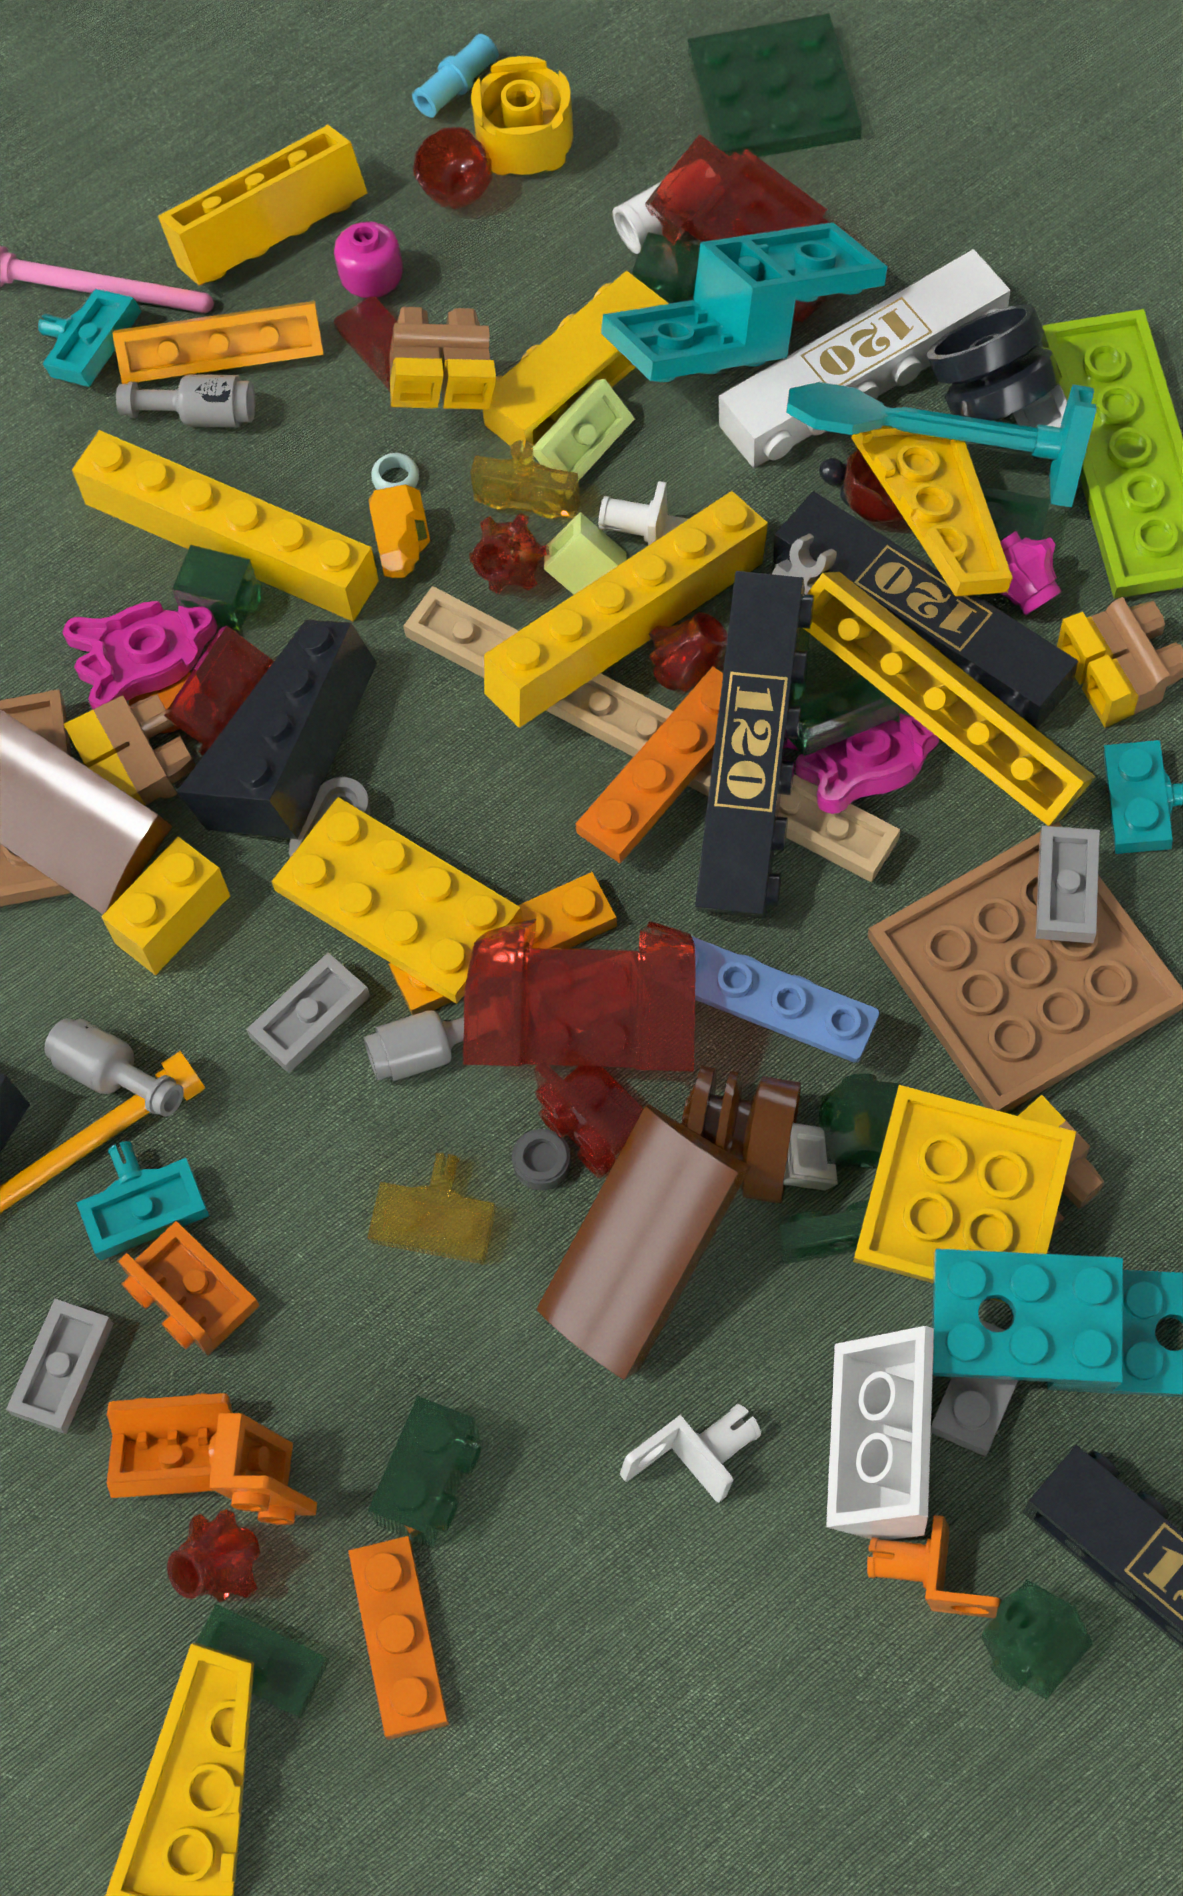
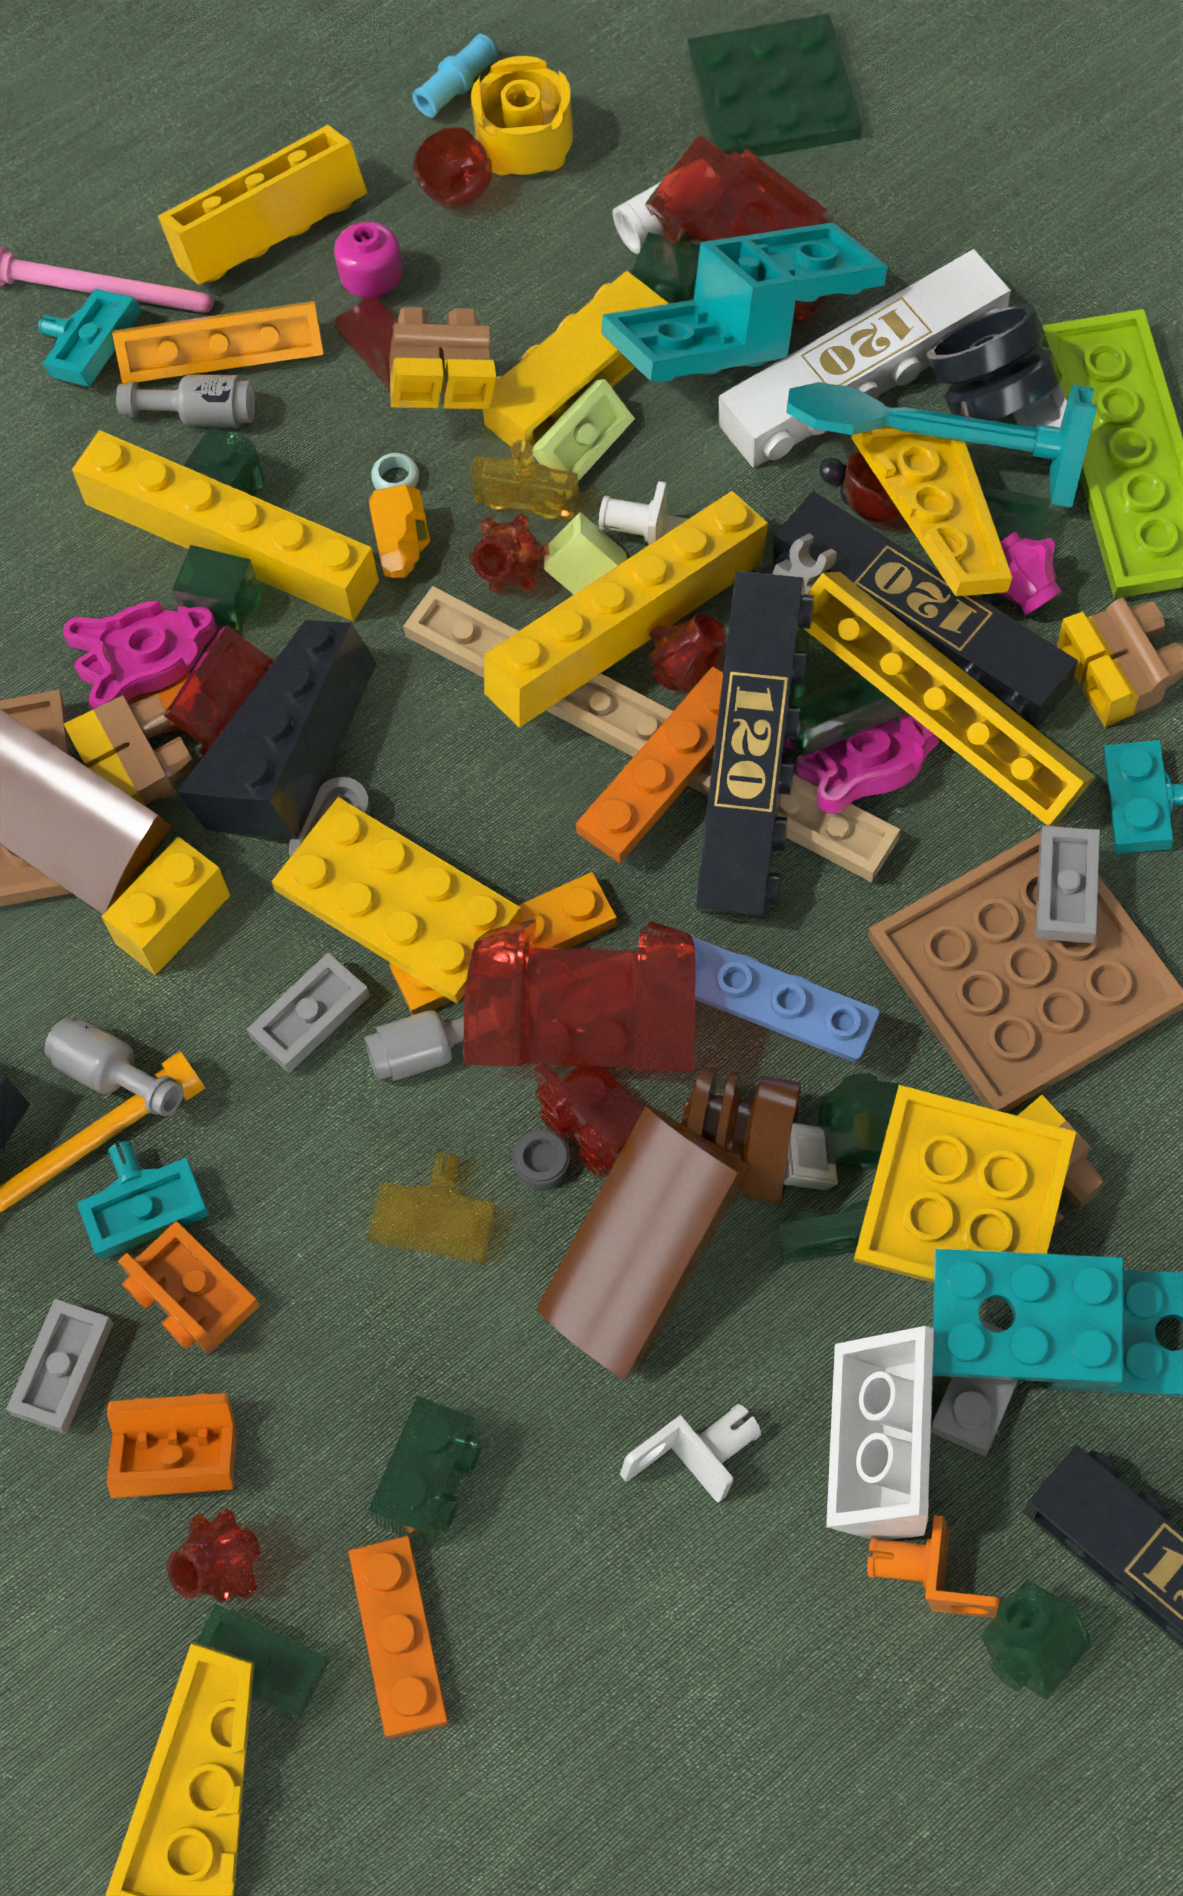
orange bracket [209,1413,317,1525] -> none
none -> clear green brick [183,426,265,496]

